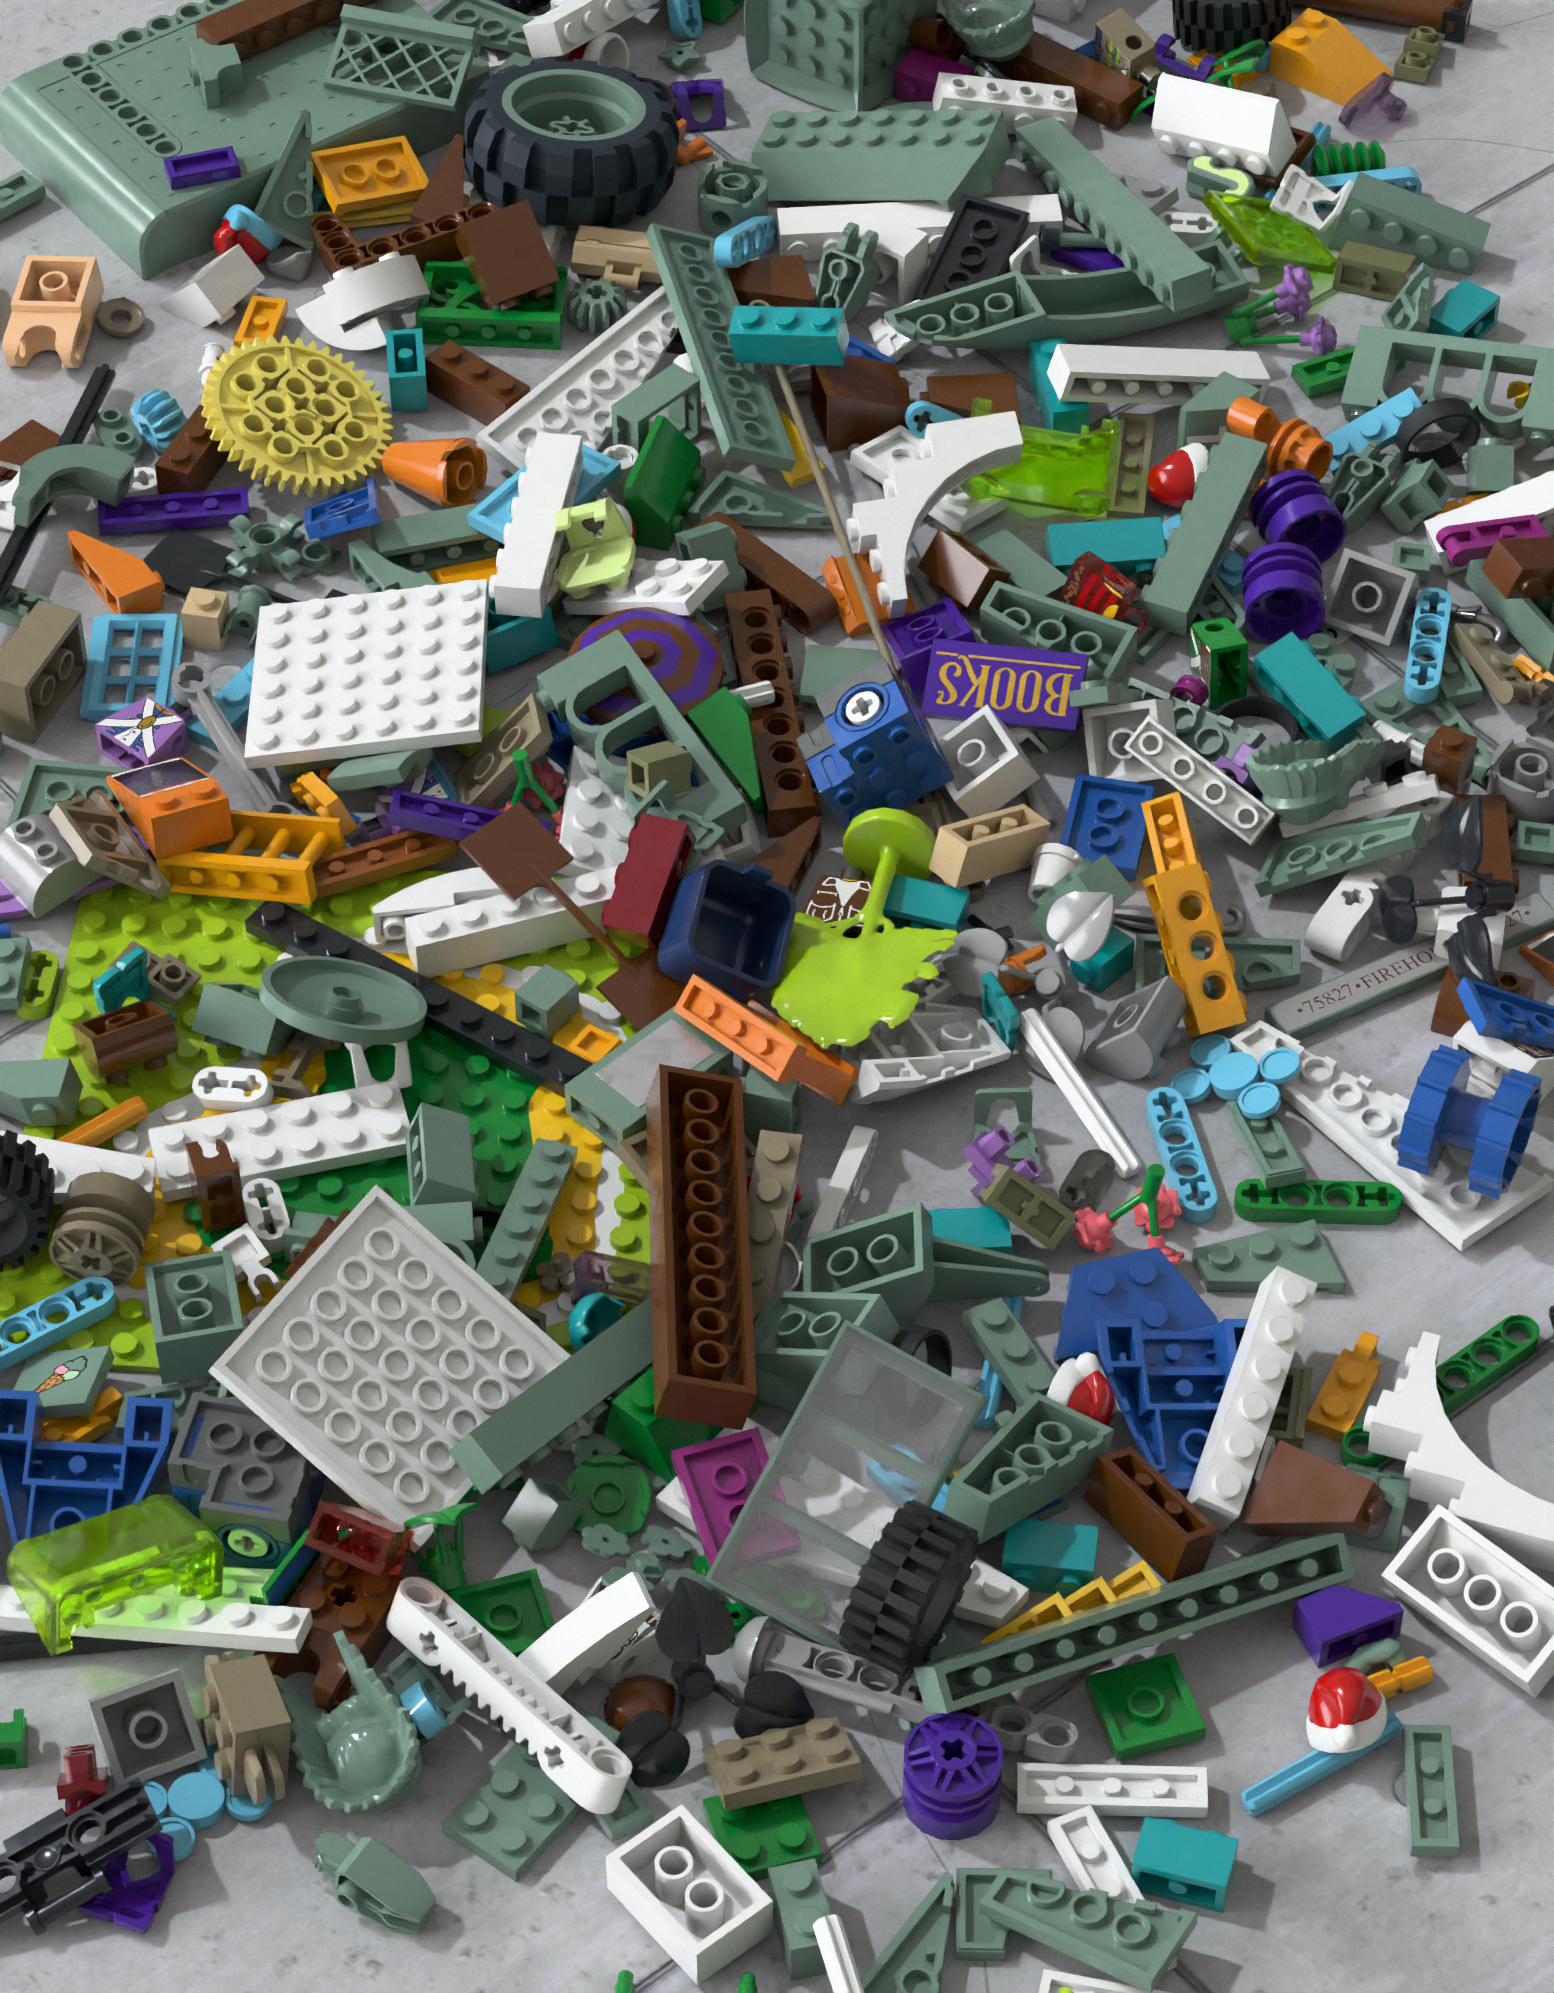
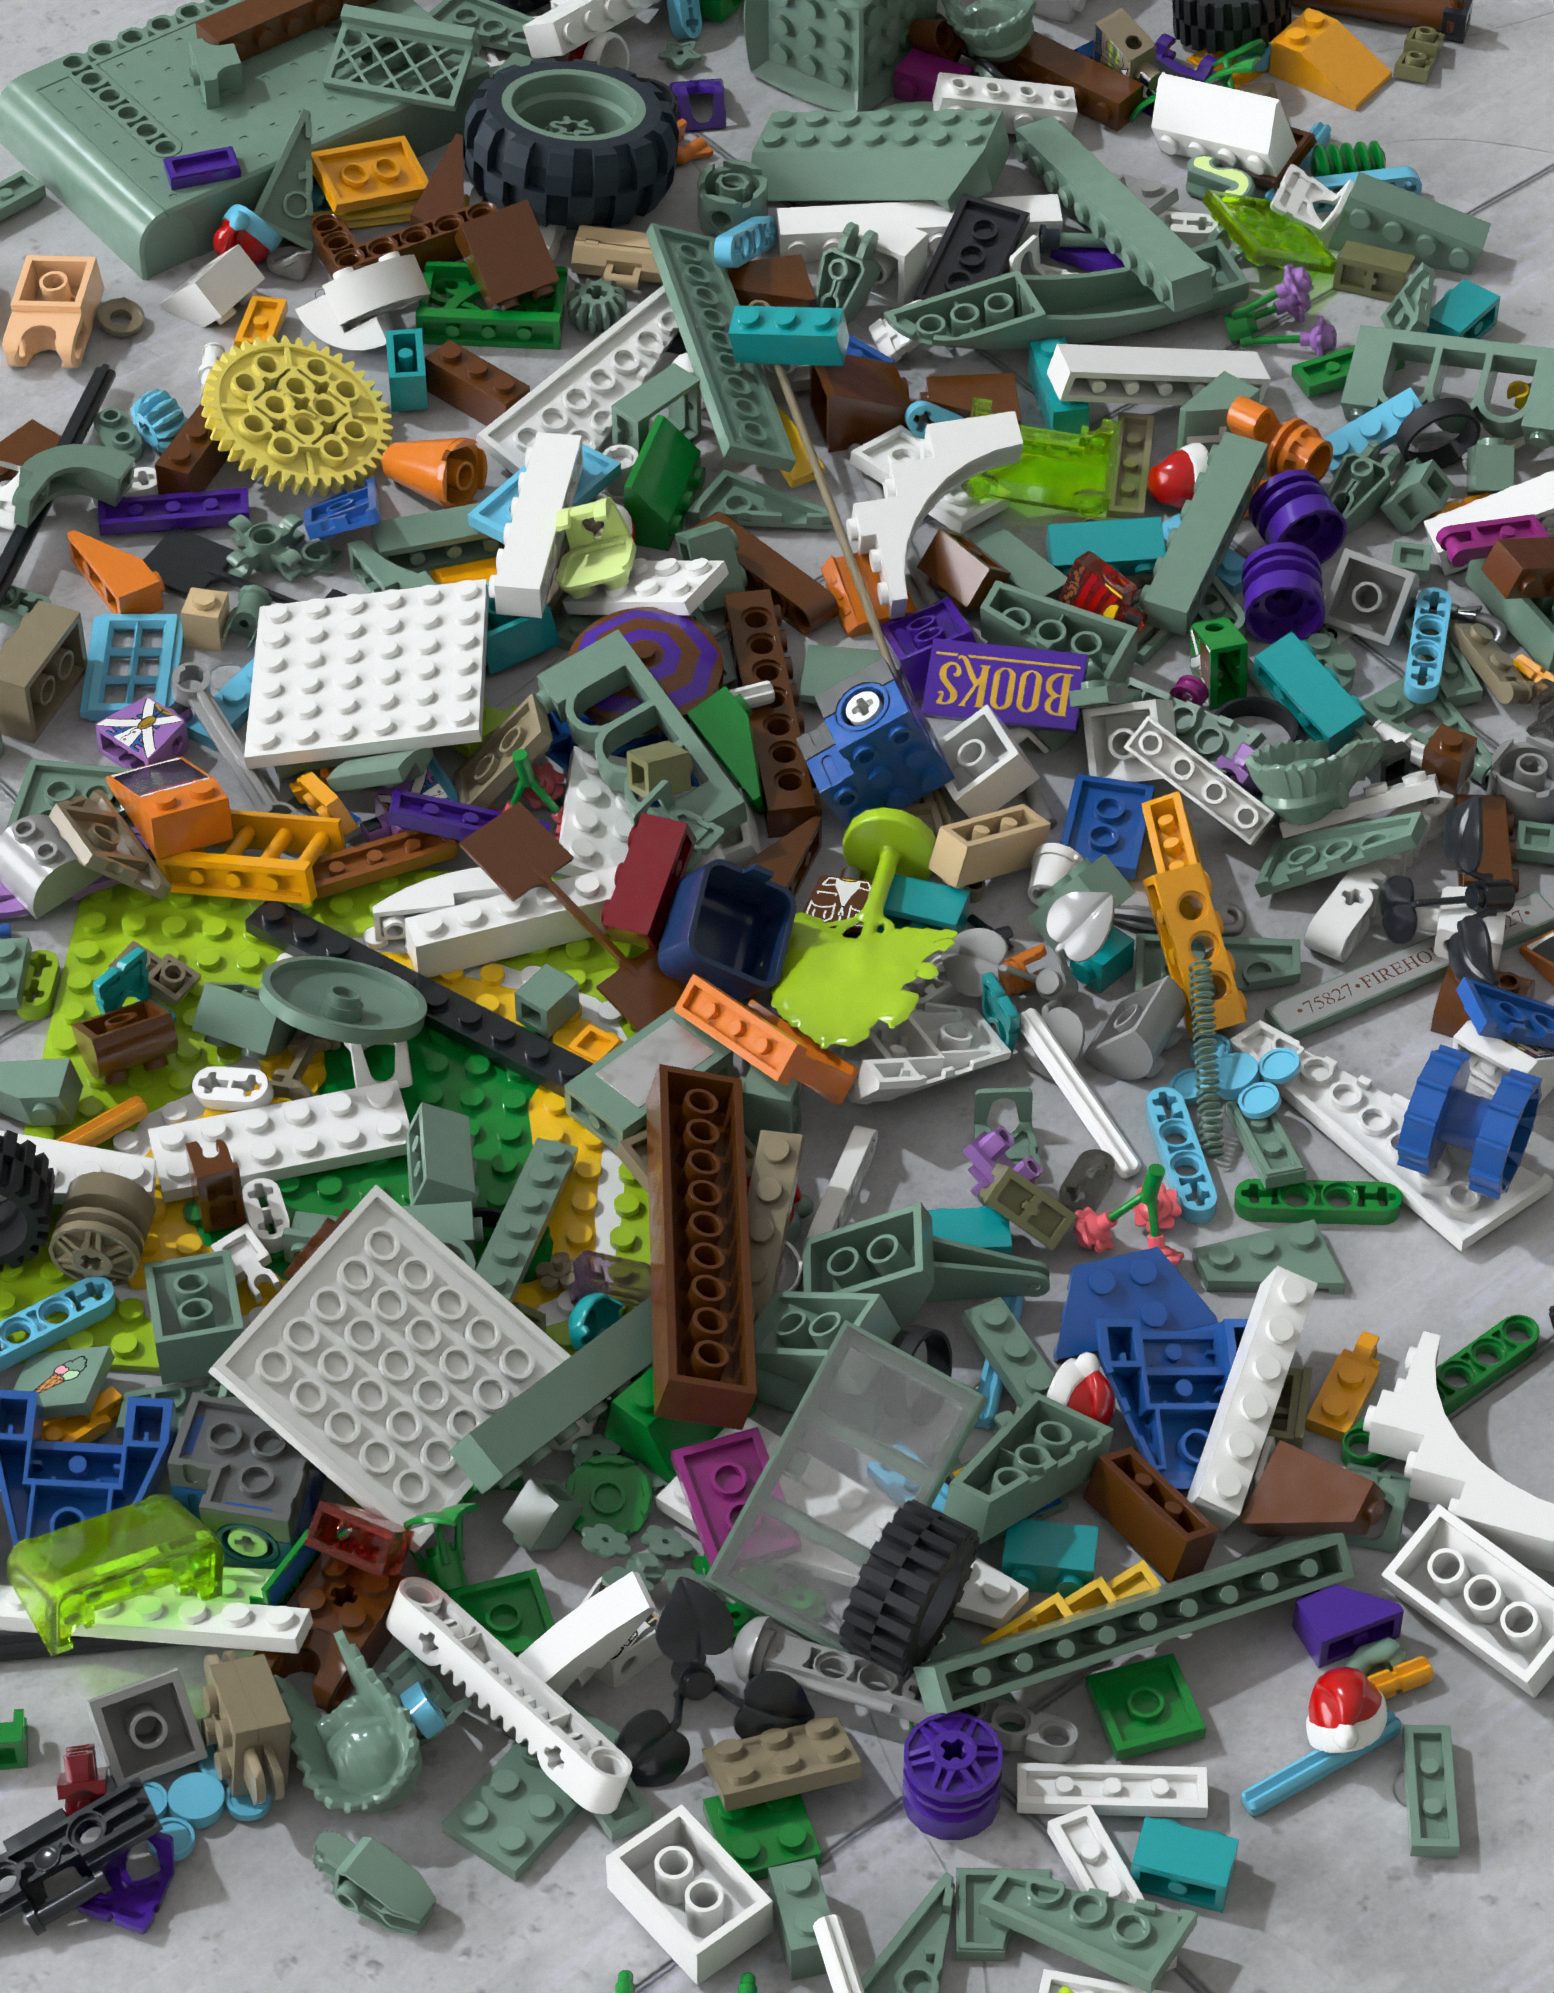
reddish brown hat [603,1674,684,1732] -> none
clear purple piece [1338,72,1407,130] -> none
none -> sand green piece [1188,960,1225,1157]

